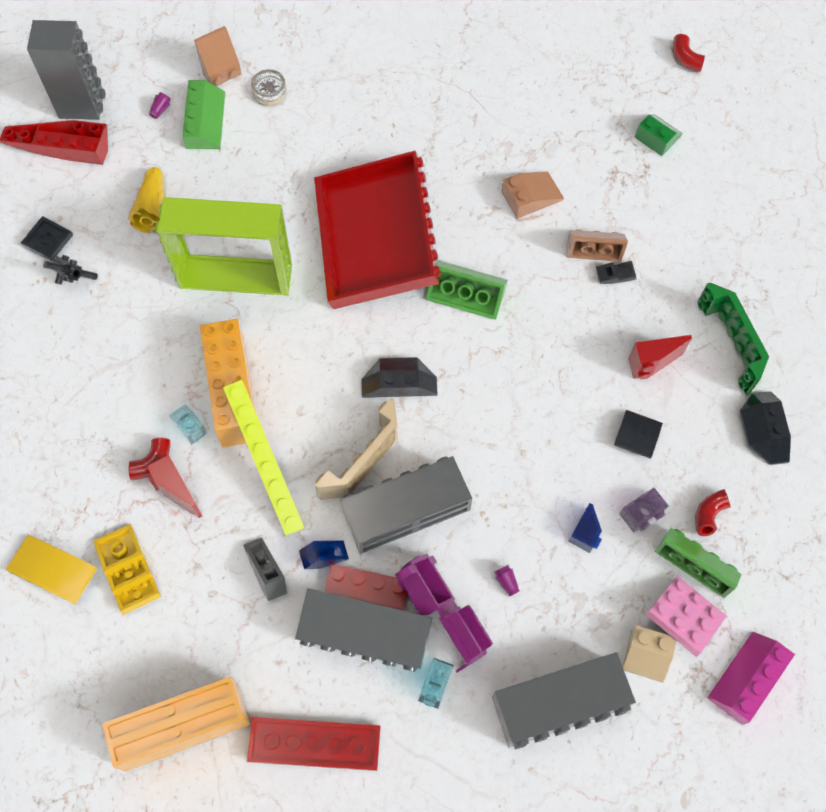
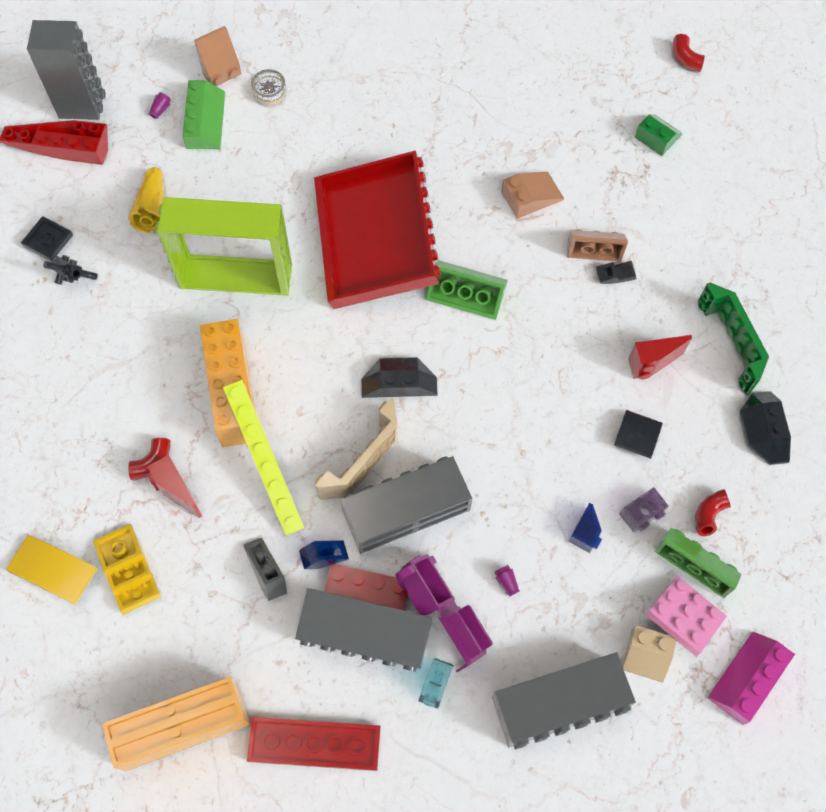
clear light blue slope [169,405,207,445] -> none

